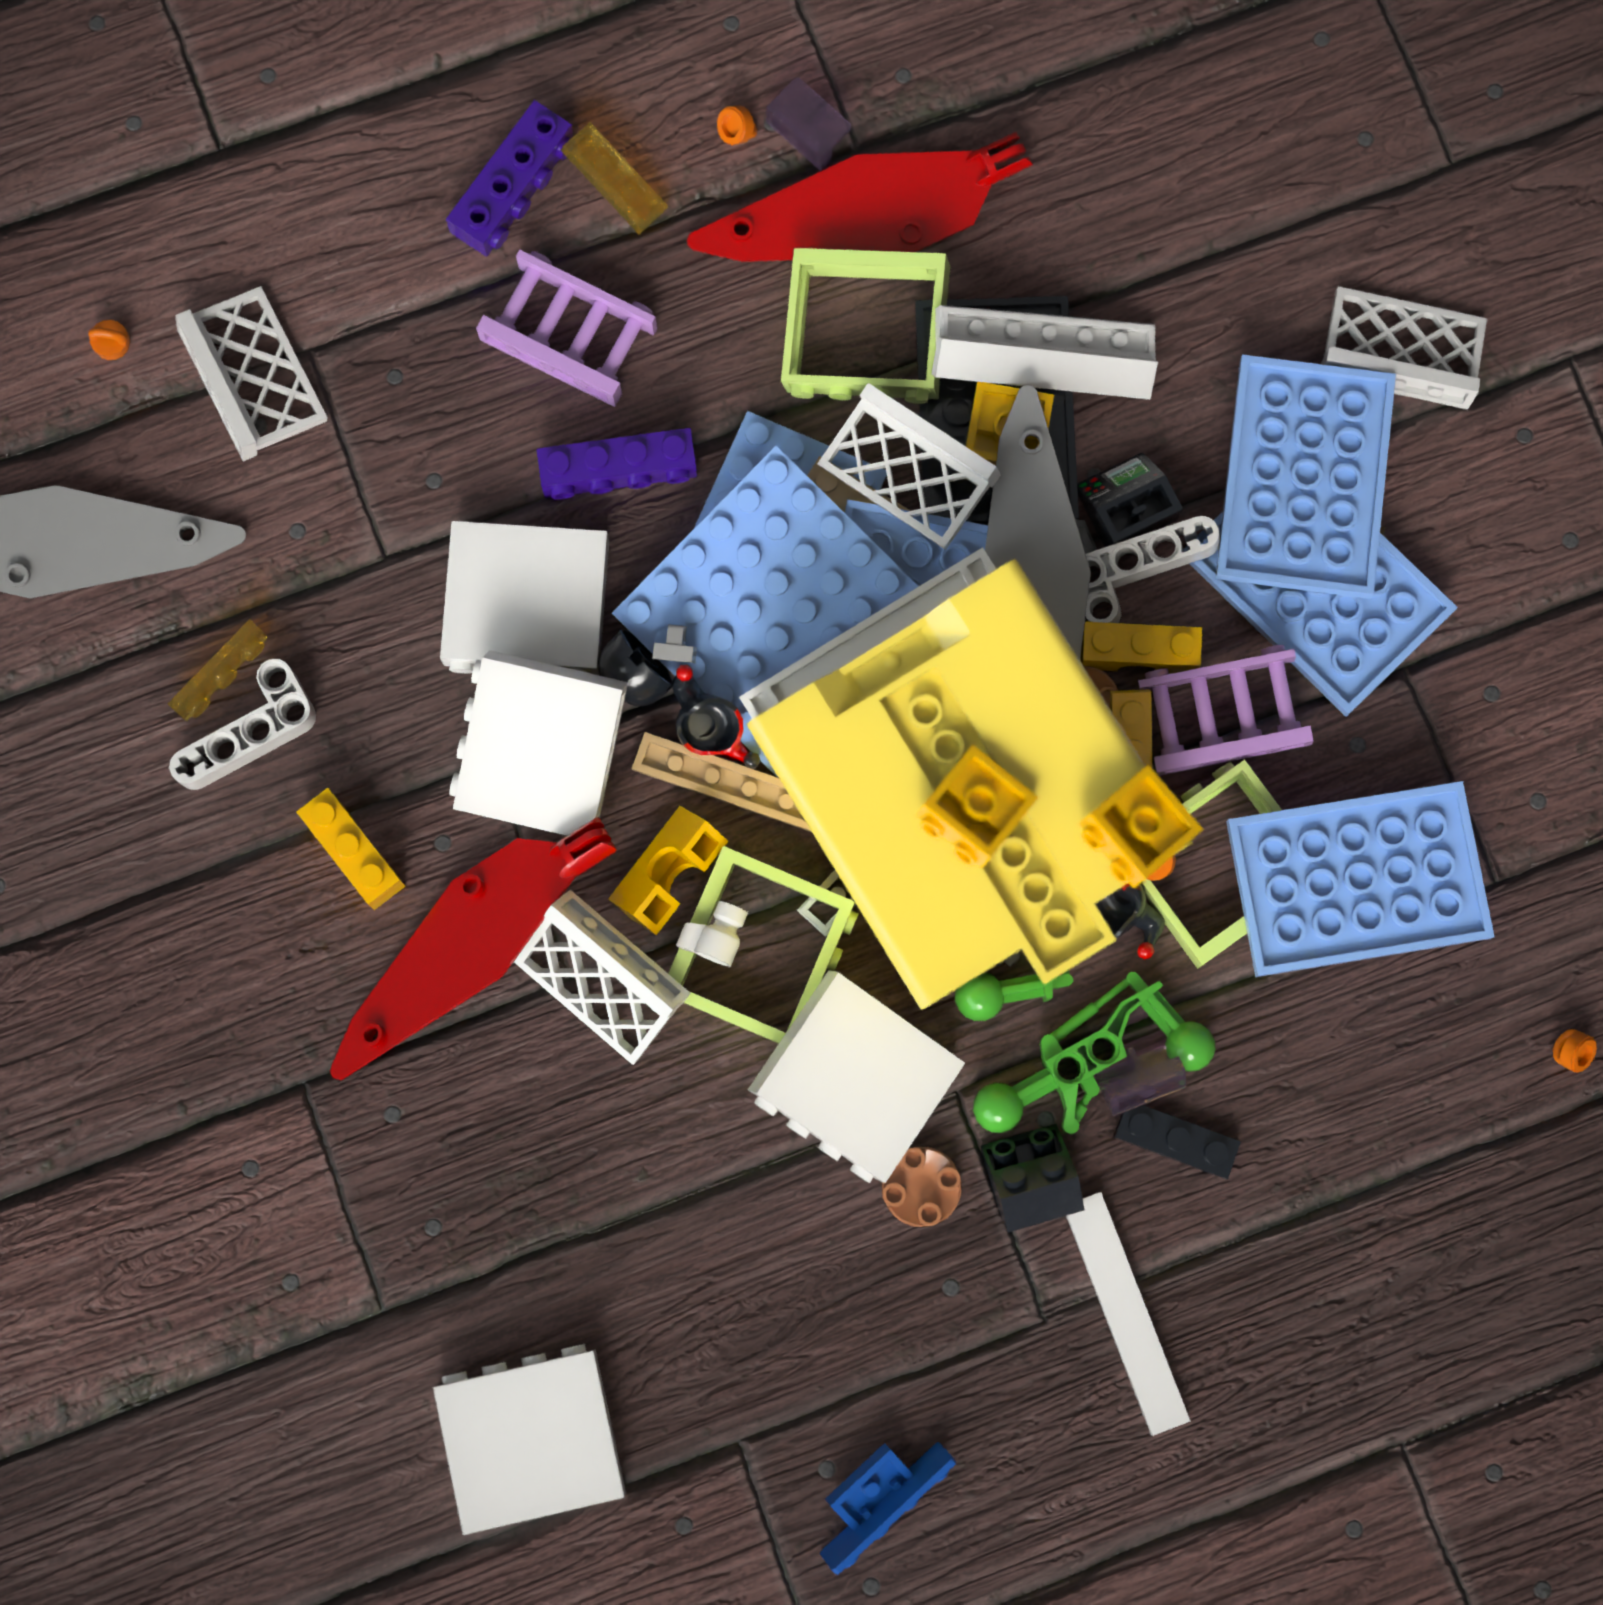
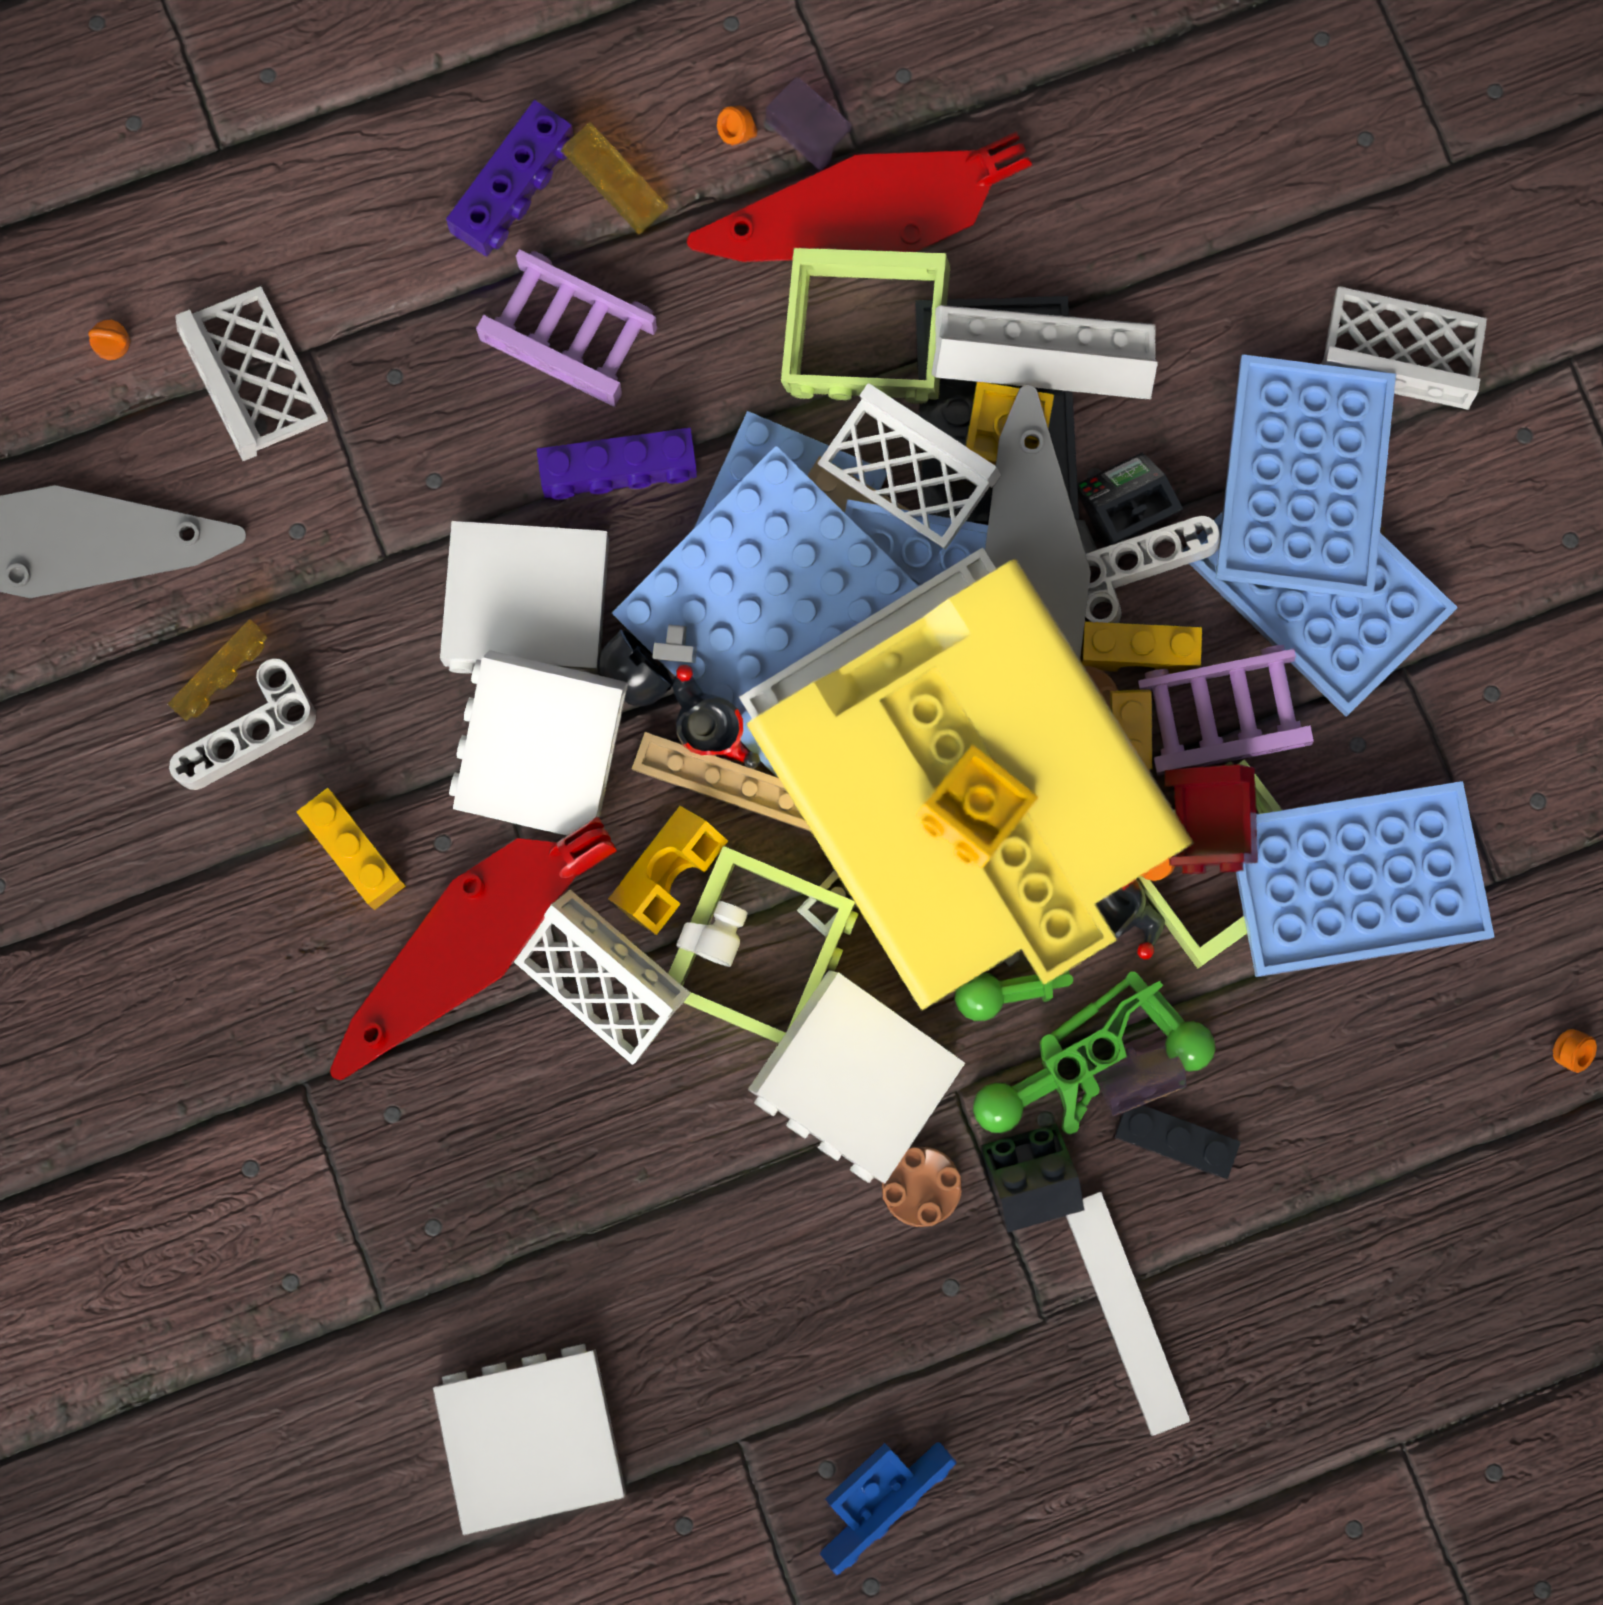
yellow plate [1079,765,1203,888] -> none
none -> dark red panel [1165,764,1258,874]

